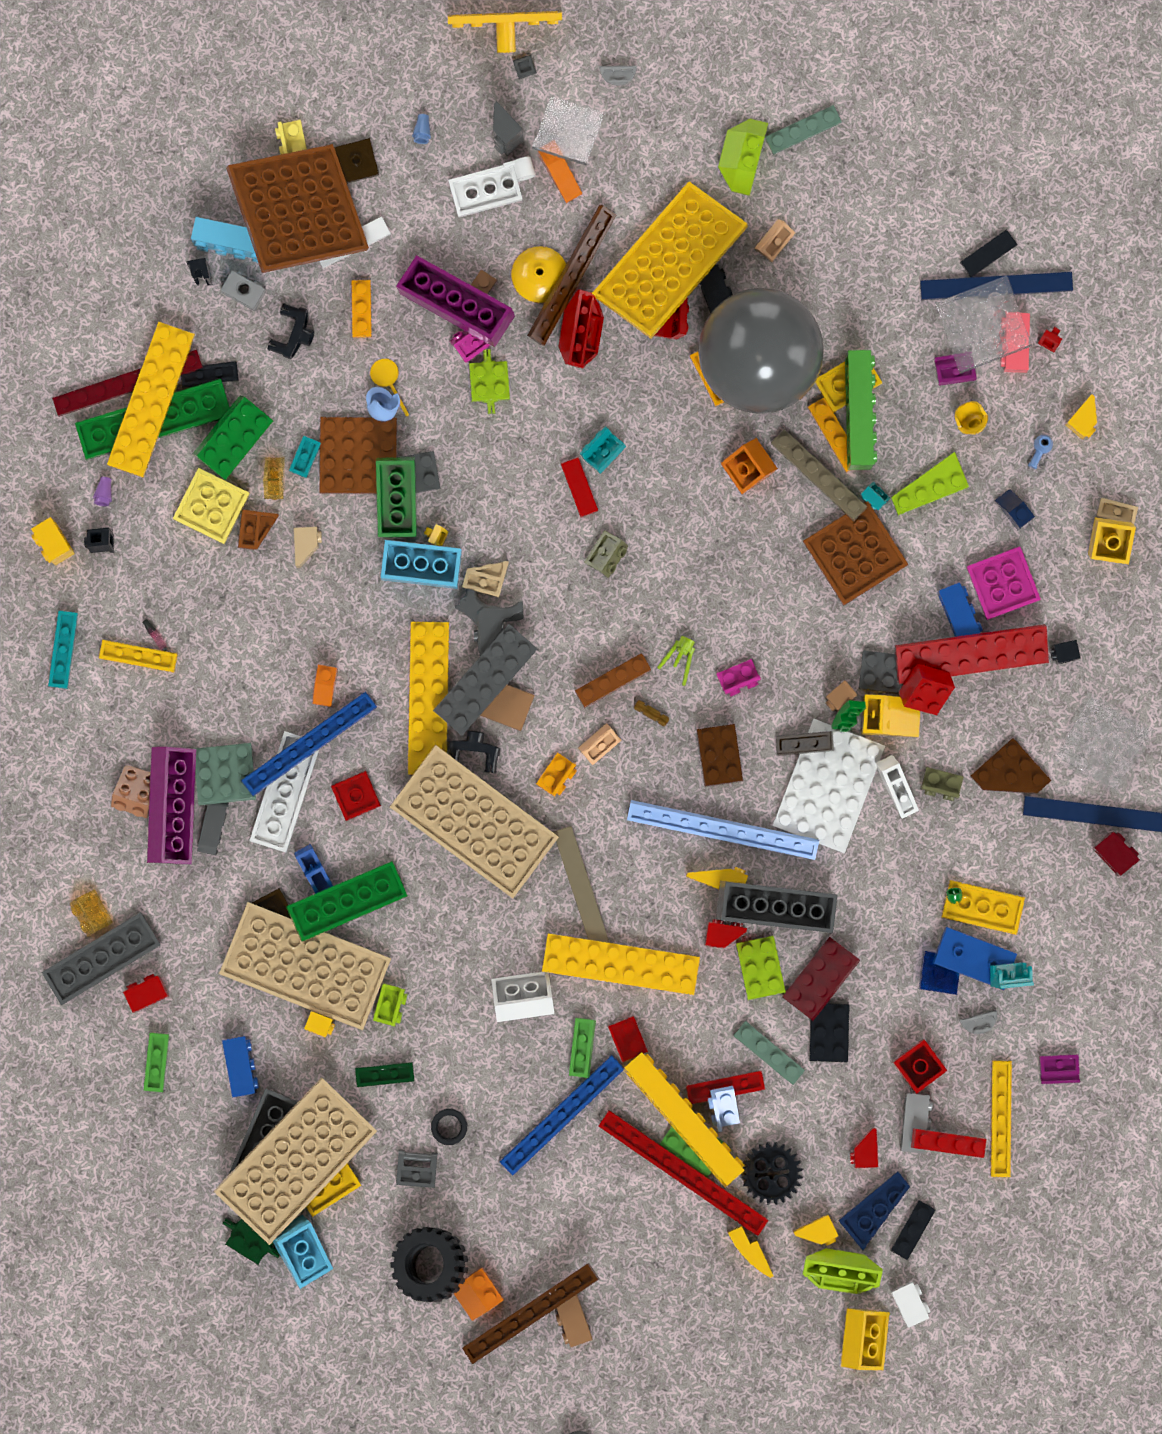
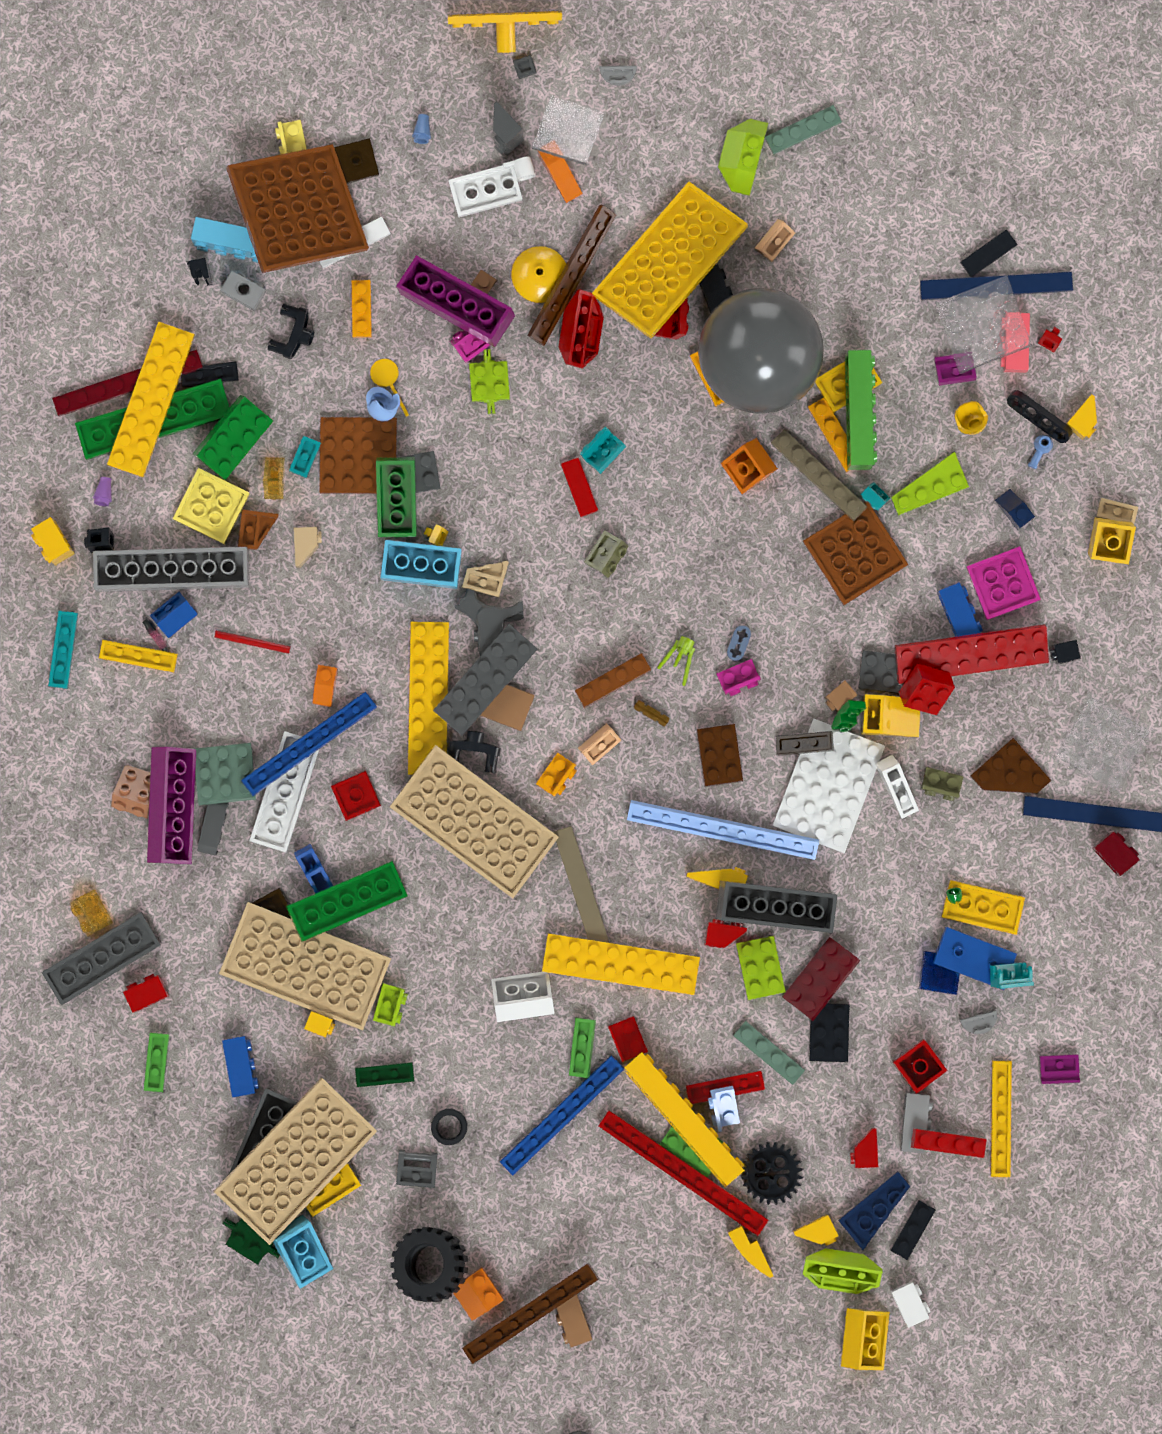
none -> light grey brick [93,547,250,592]
none -> blue panel [150,591,197,638]
none -> red bar [214,630,291,654]
none -> sand blue beam [727,626,751,661]
none -> black beam [1007,390,1073,443]

